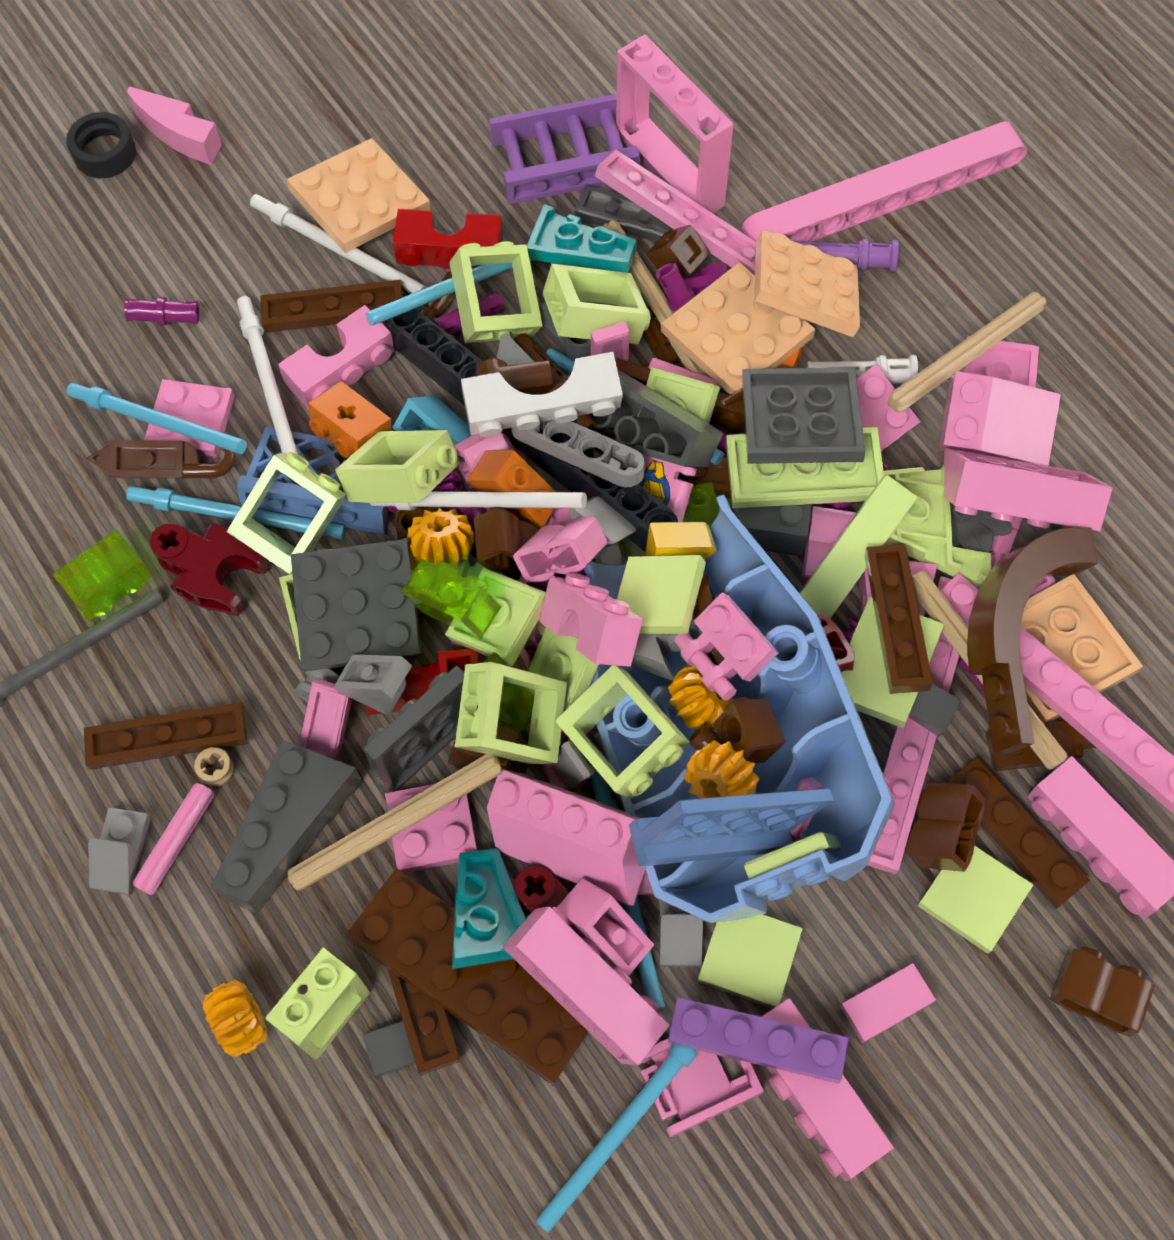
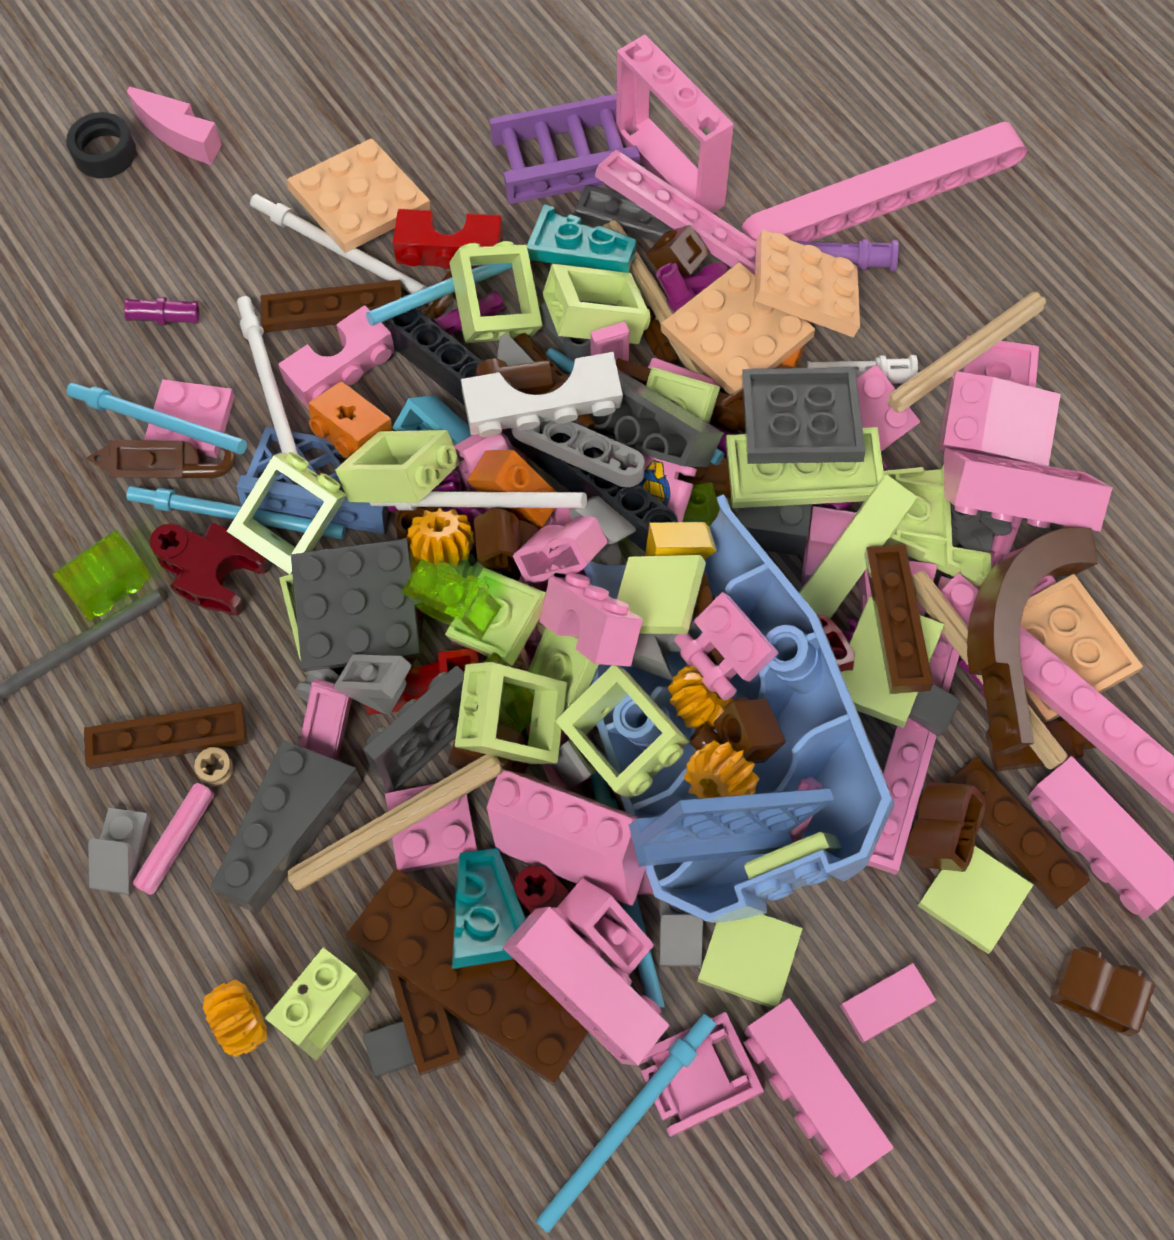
medium lavender plate [668,997,849,1084] -> none

